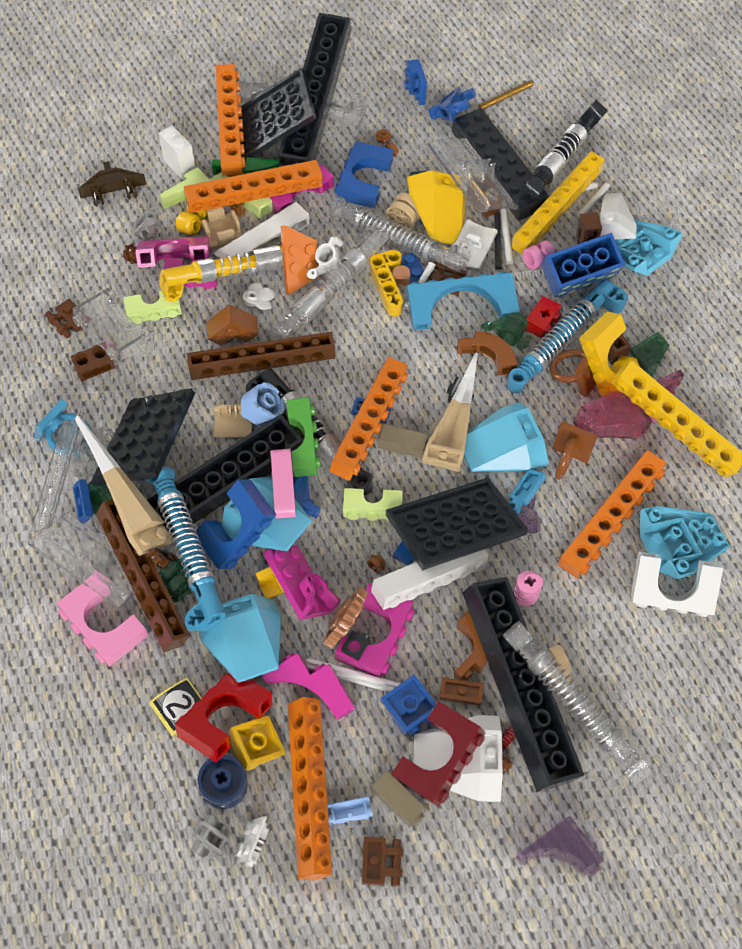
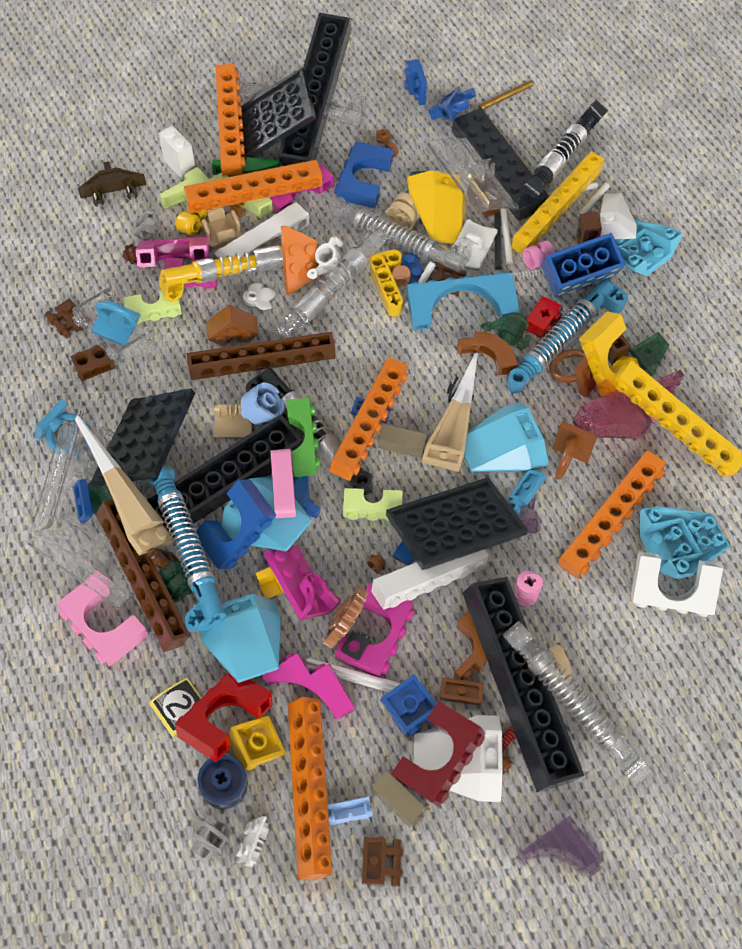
none -> dark azure tile [91,299,141,347]

